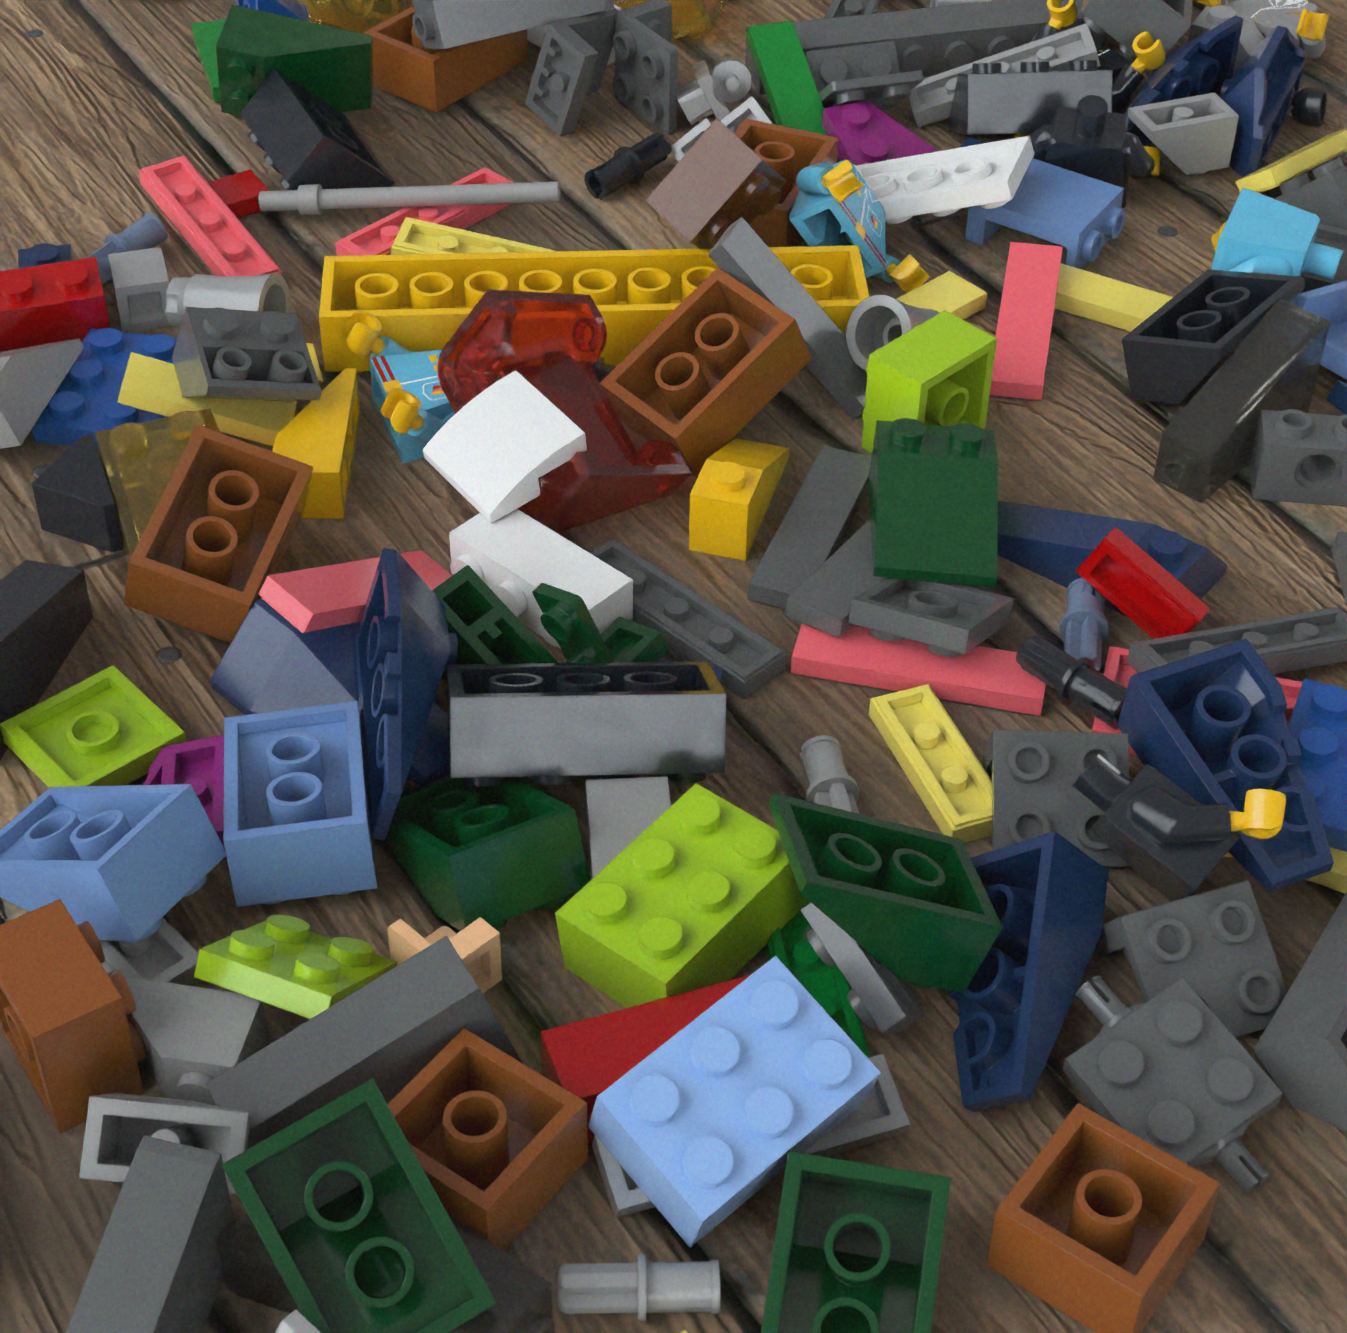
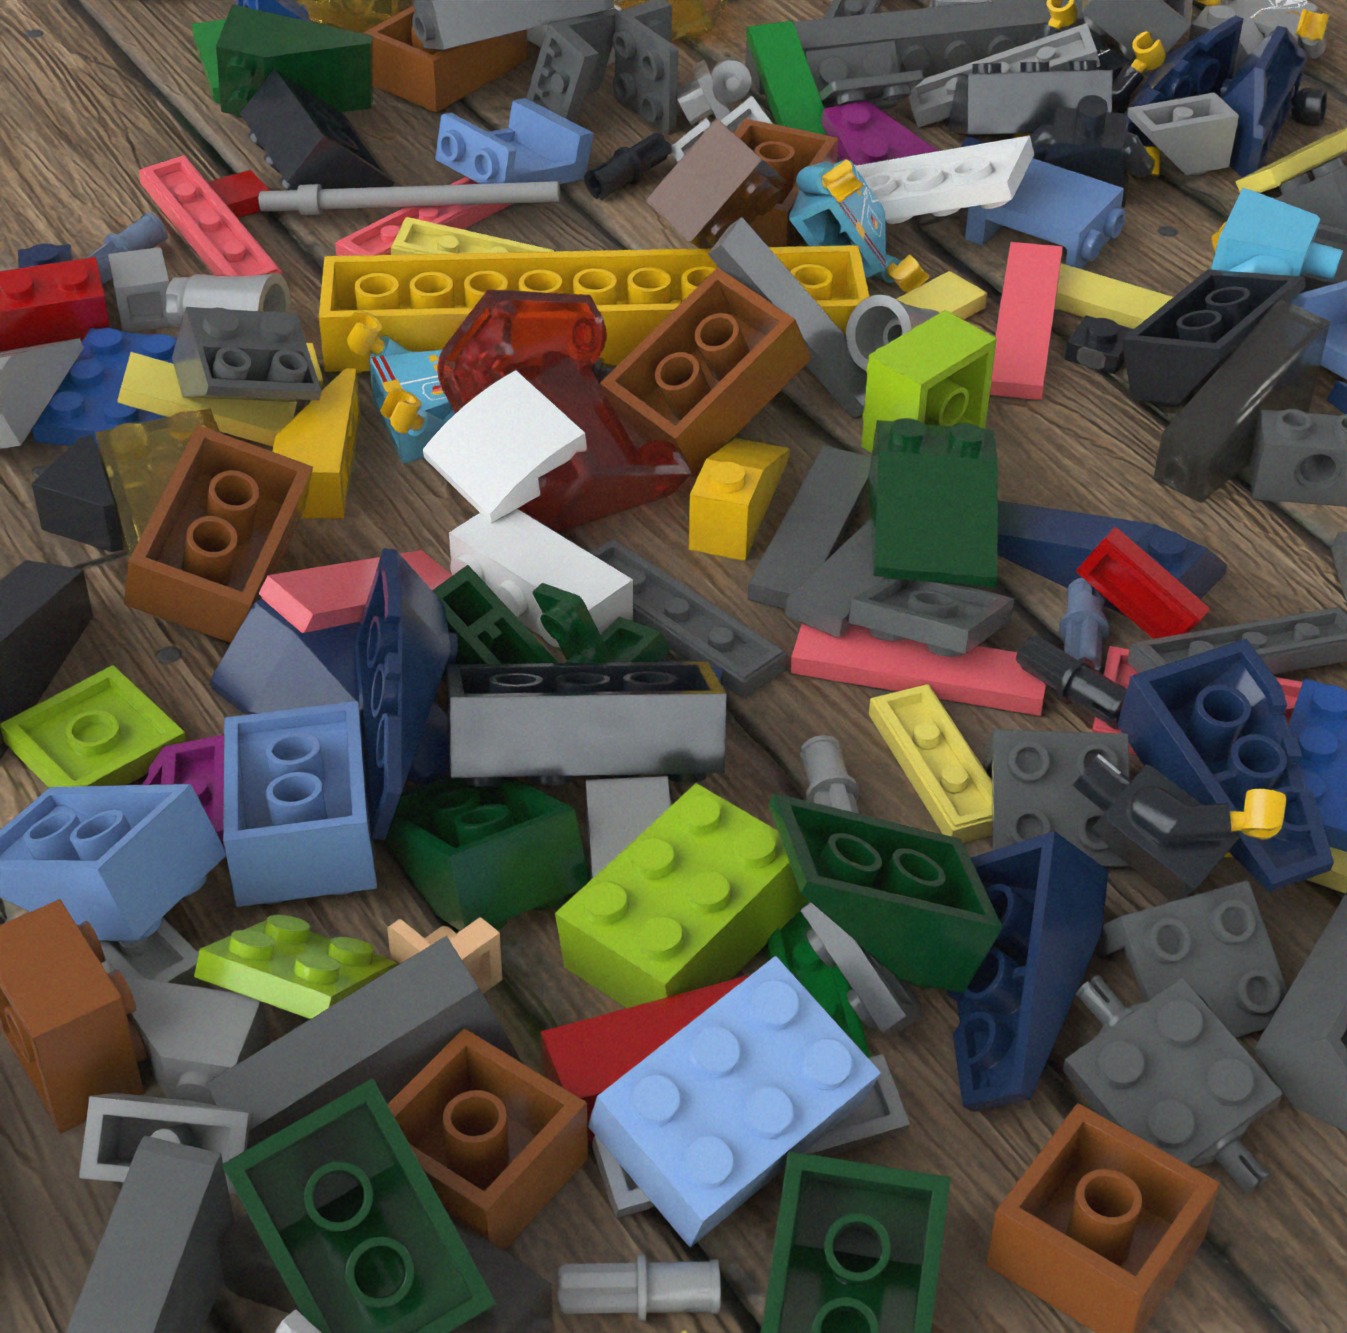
none -> medium blue panel [435,98,594,184]
none -> black plate [1064,315,1134,374]

